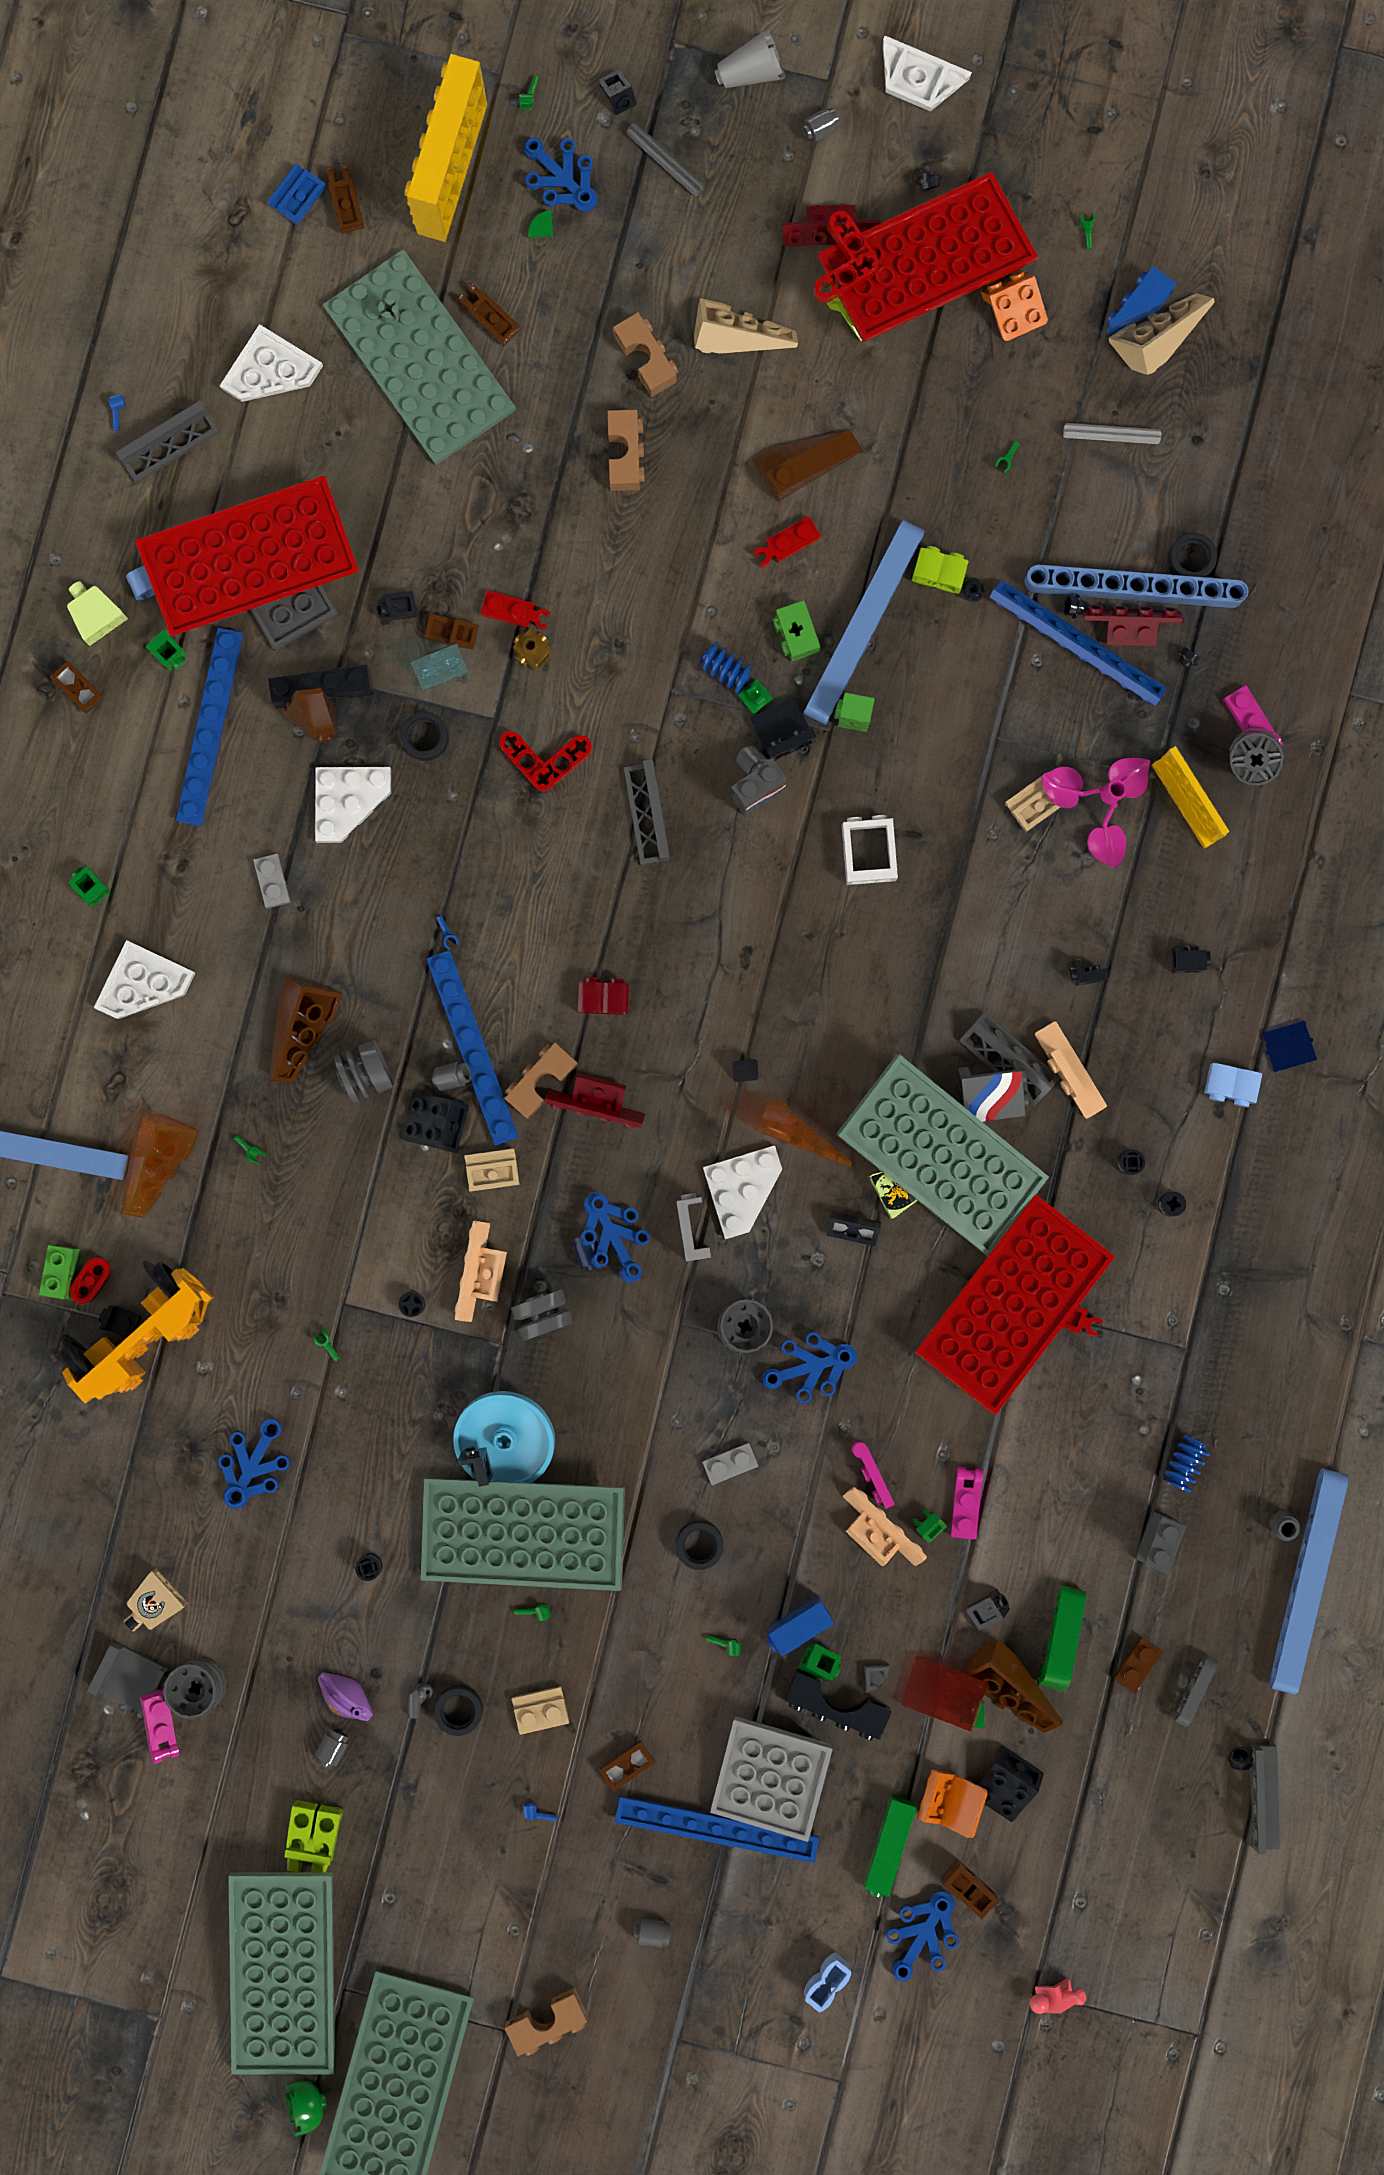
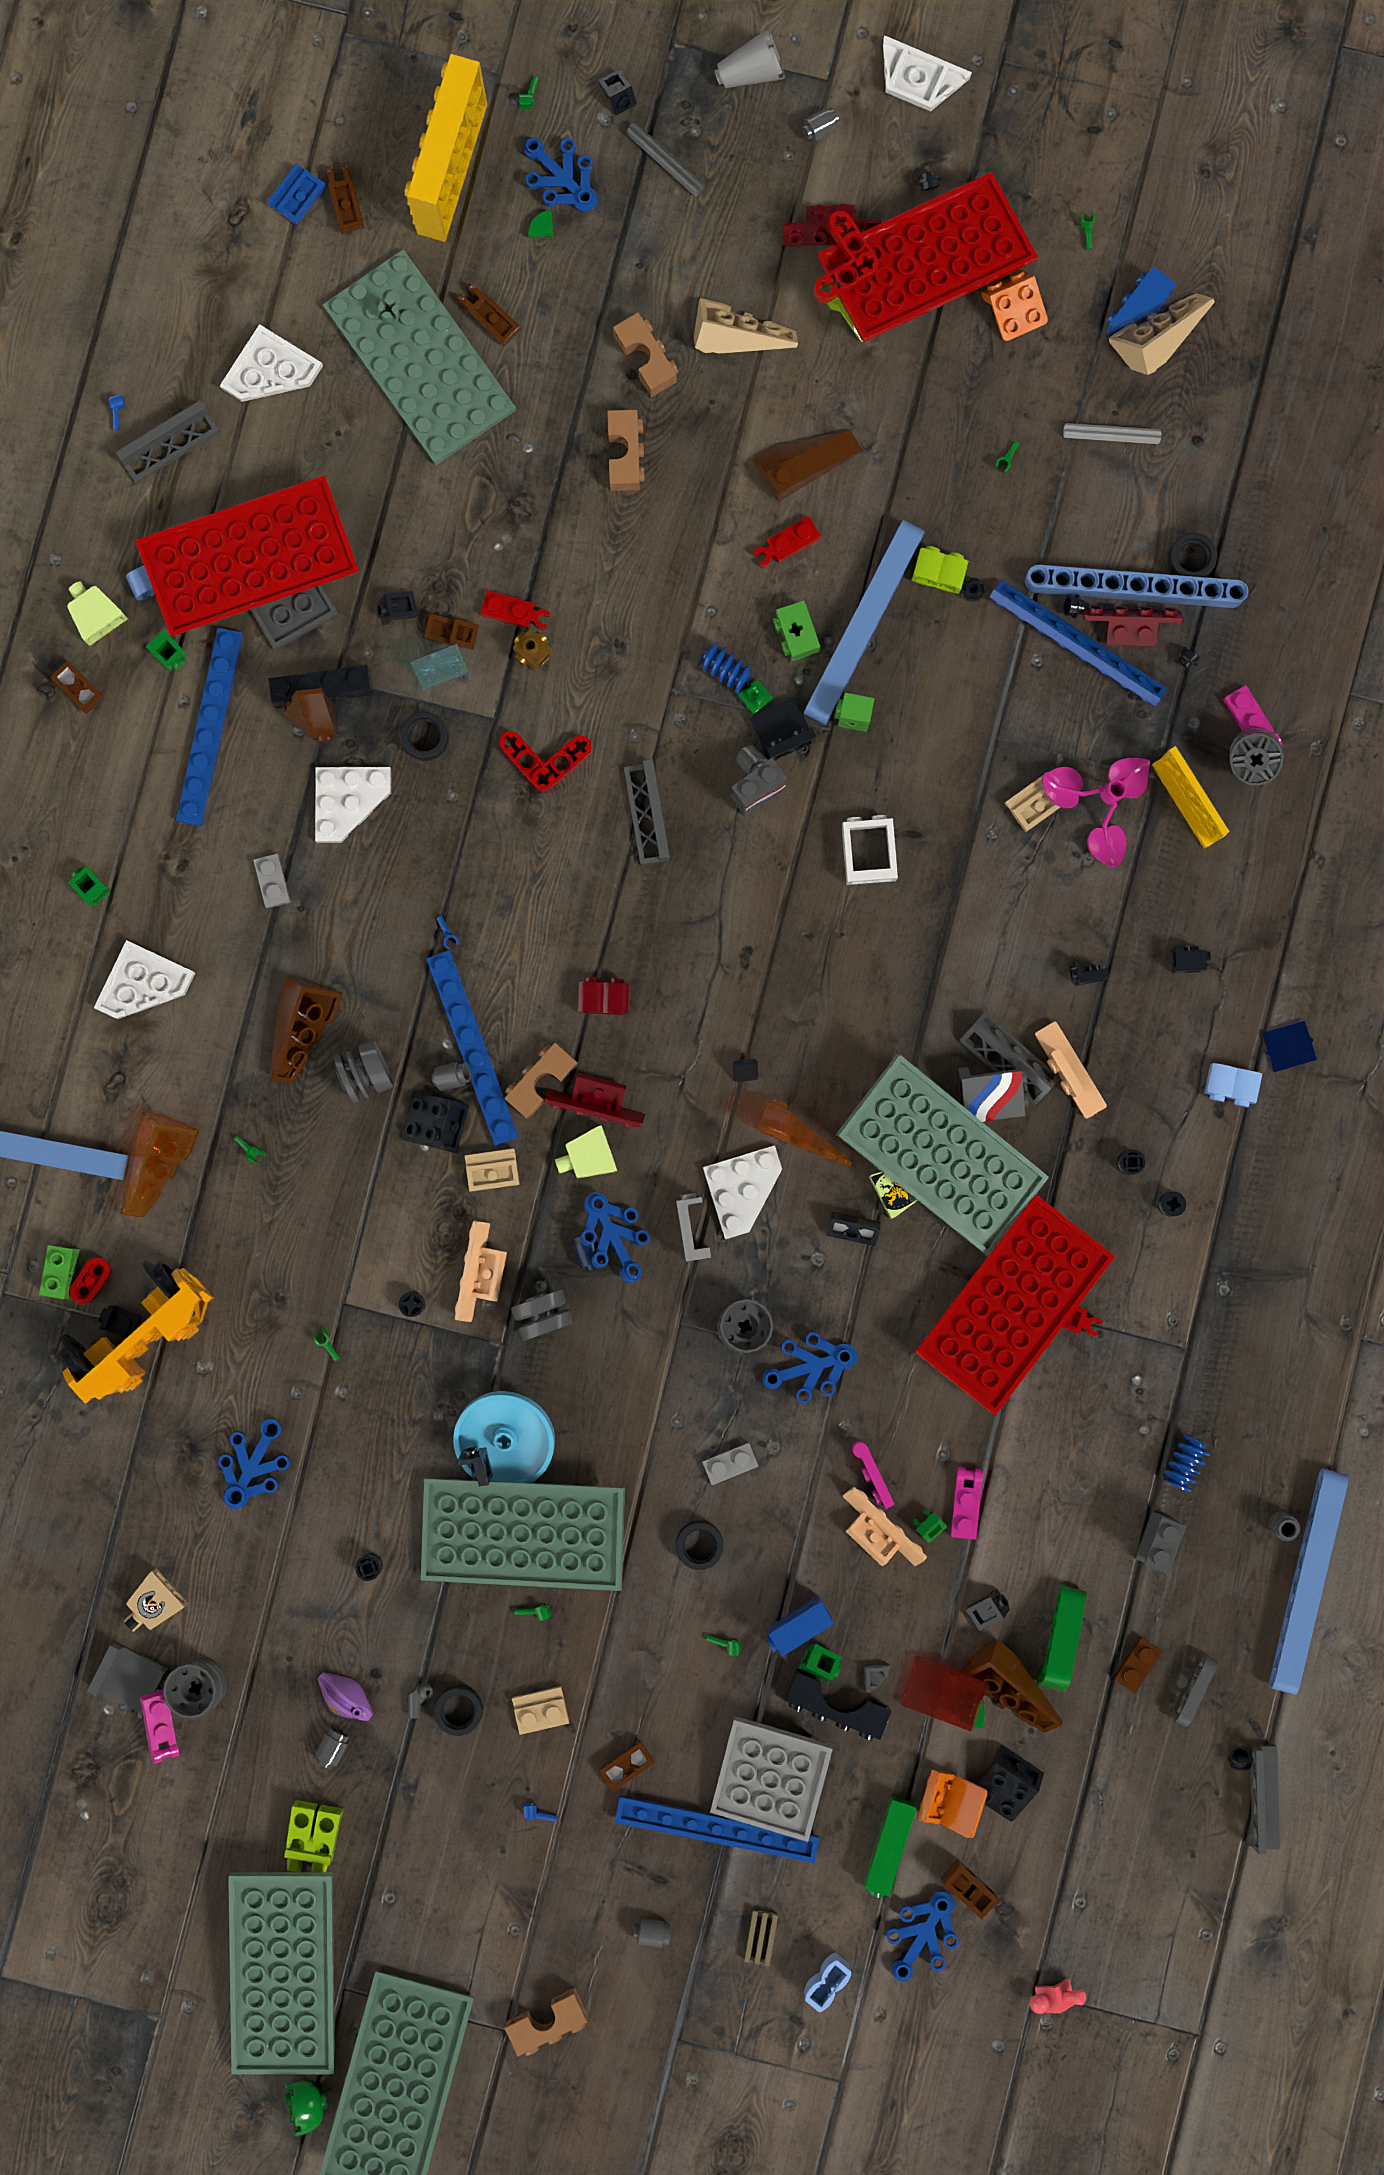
none -> yellowish green torso [555,1126,618,1178]
none -> dark tan tile [744,1909,778,1966]

